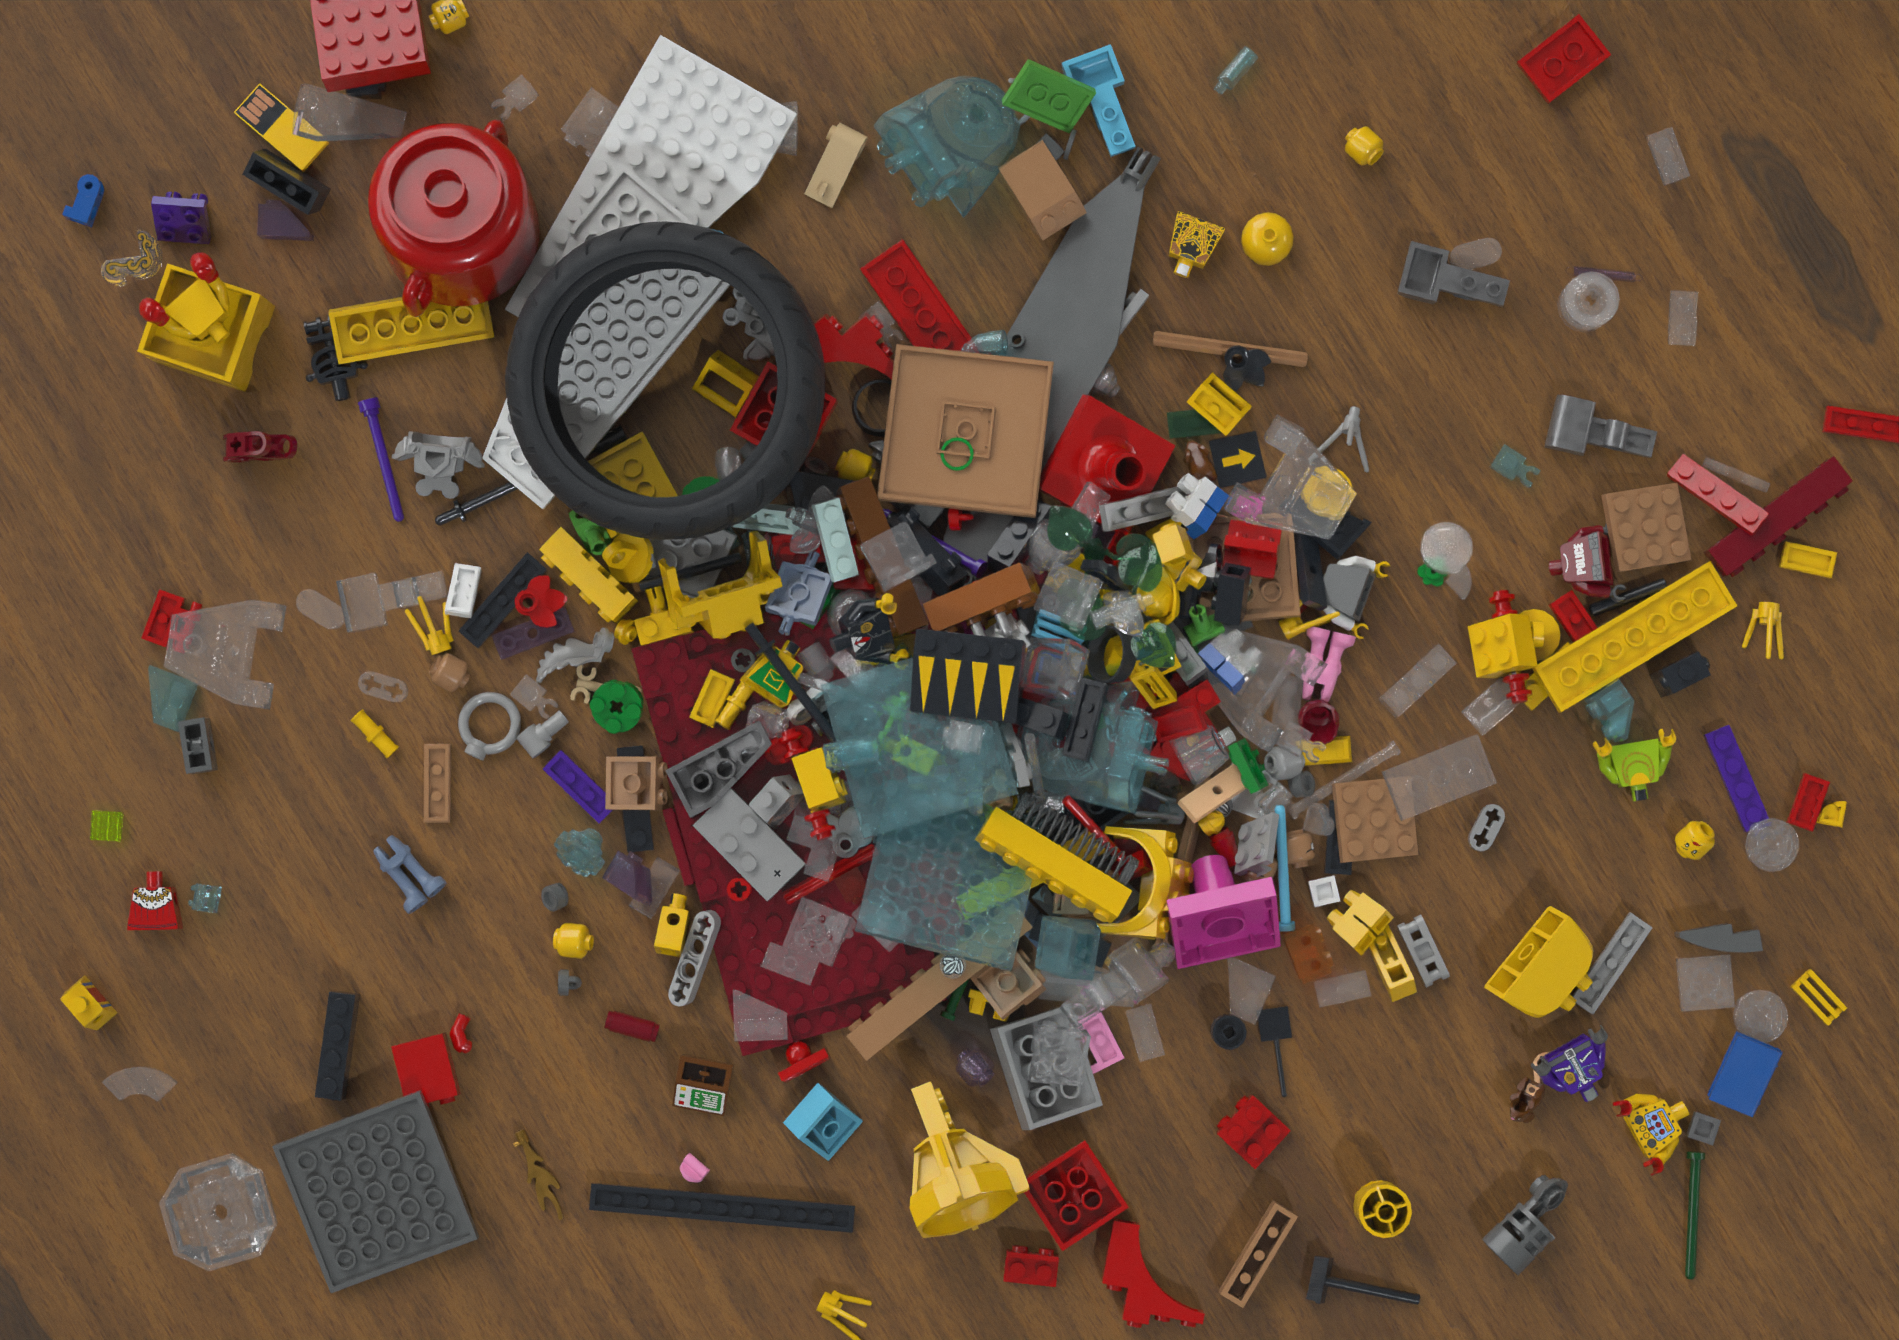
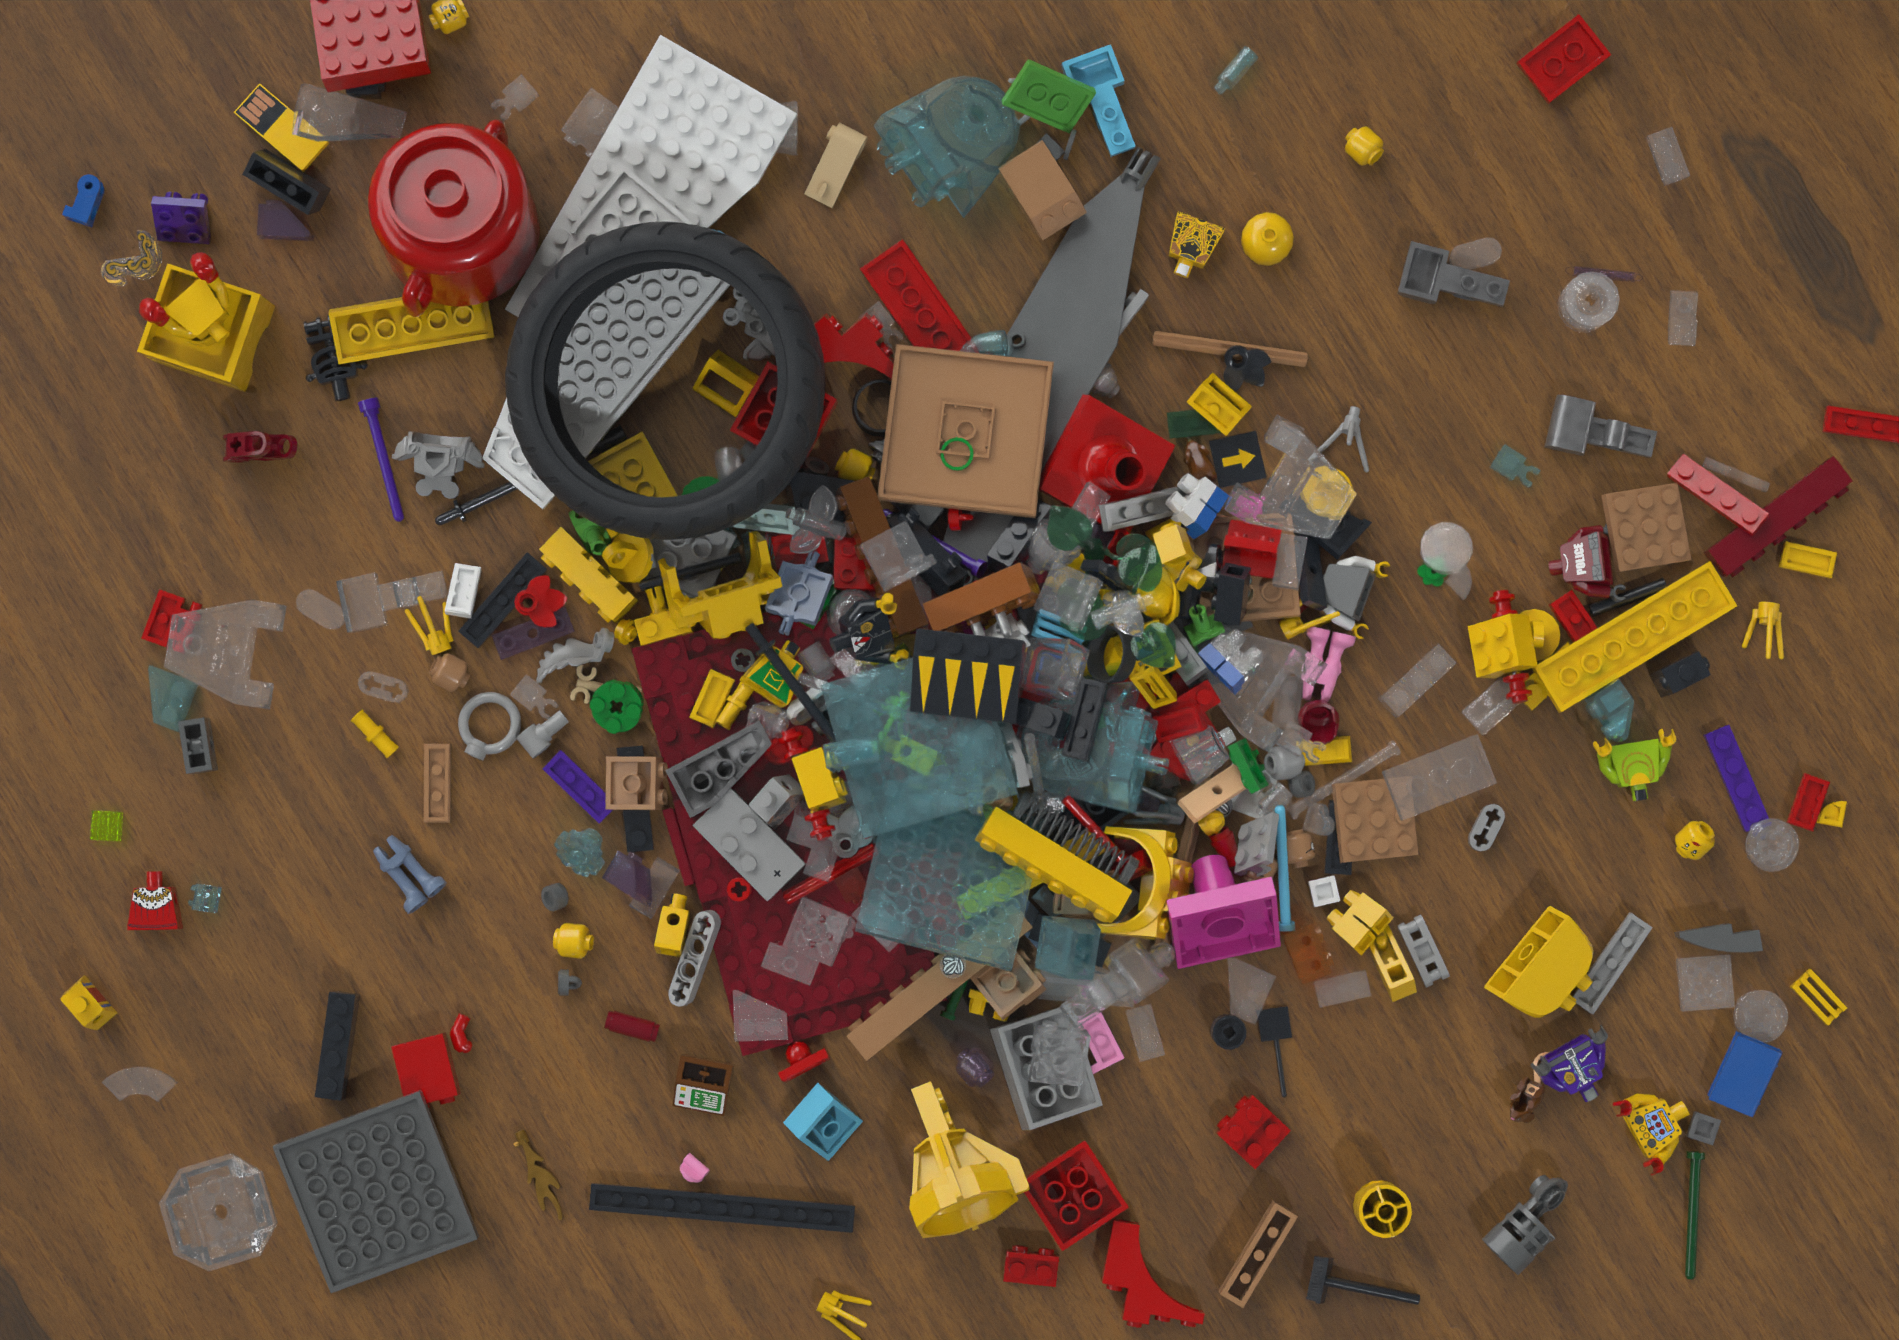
light aqua plate [812,498,859,582] -> none
clear brick [942,720,985,755] -> none
none -> clear plate [1272,533,1308,590]

